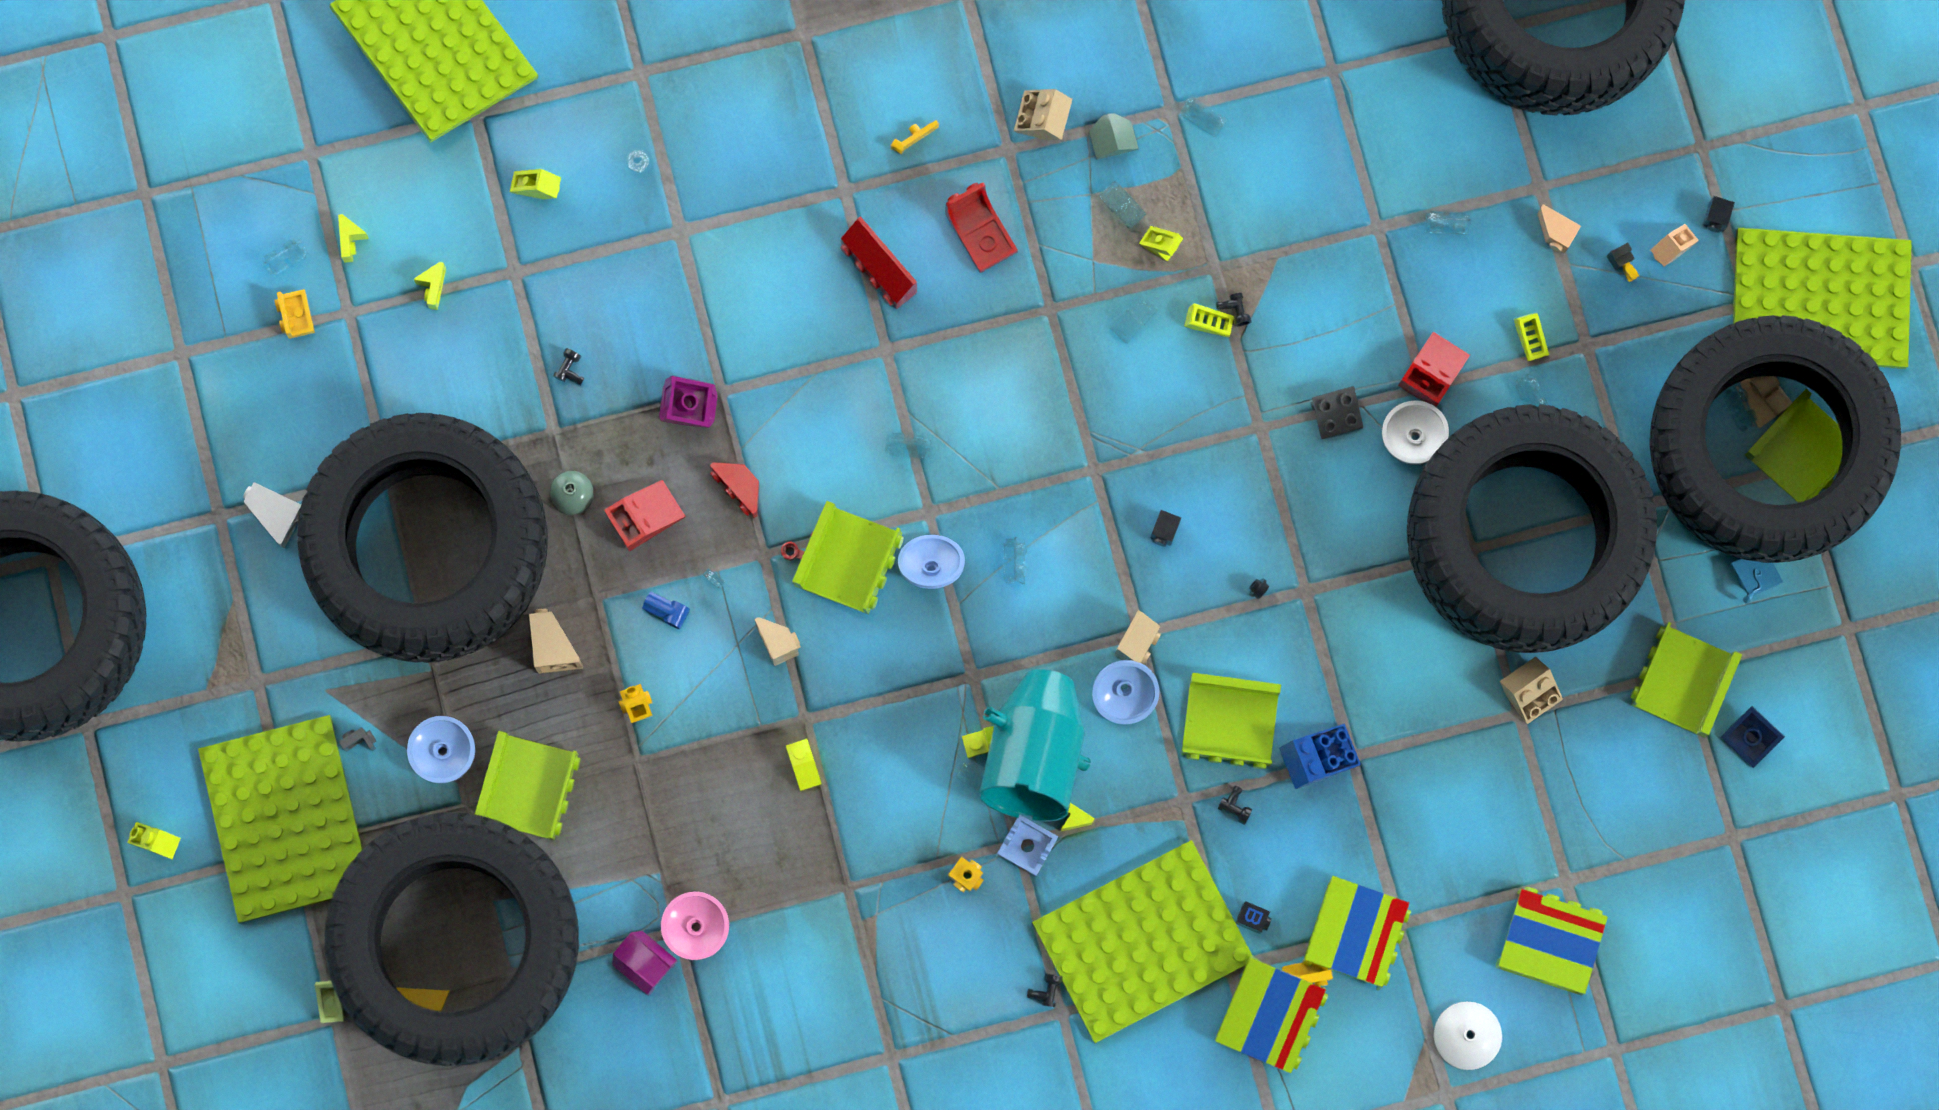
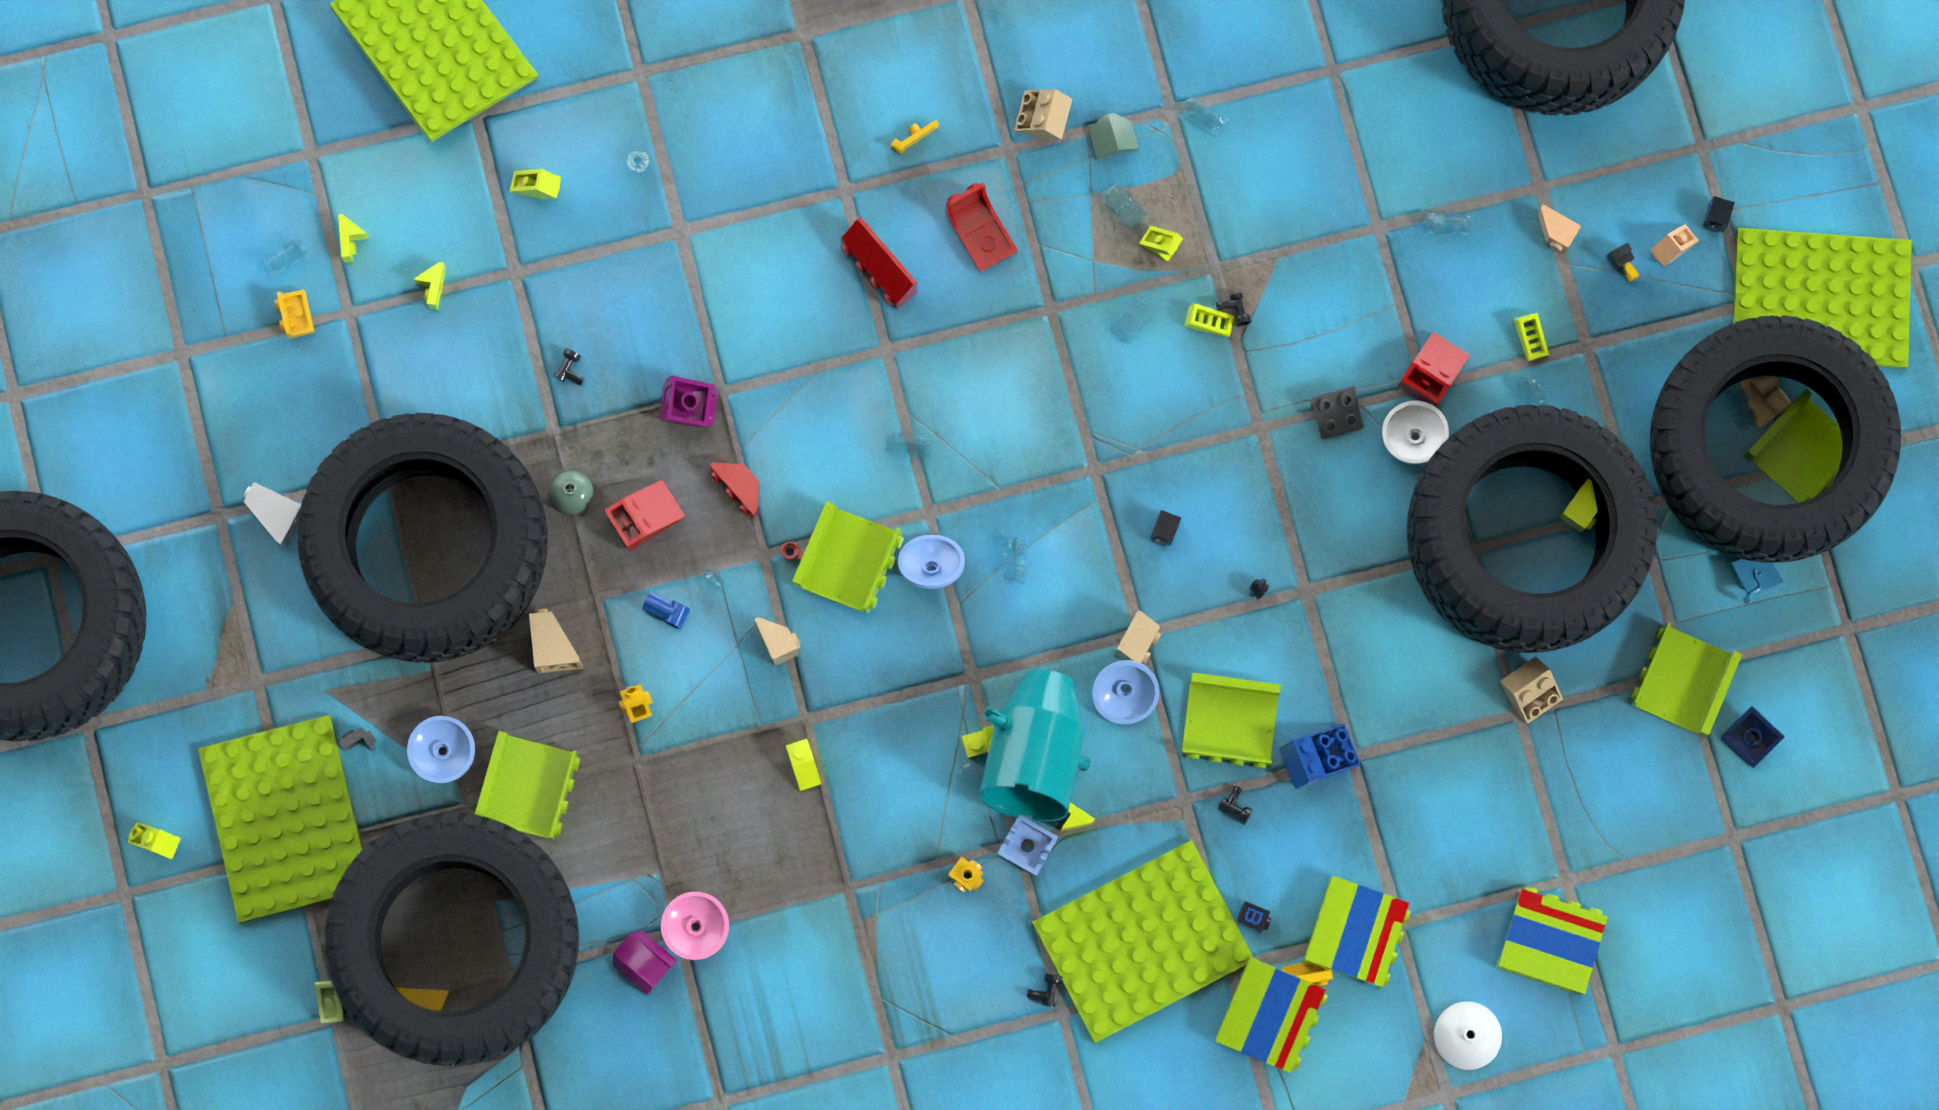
none -> neon yellow slope [1559,478,1598,533]

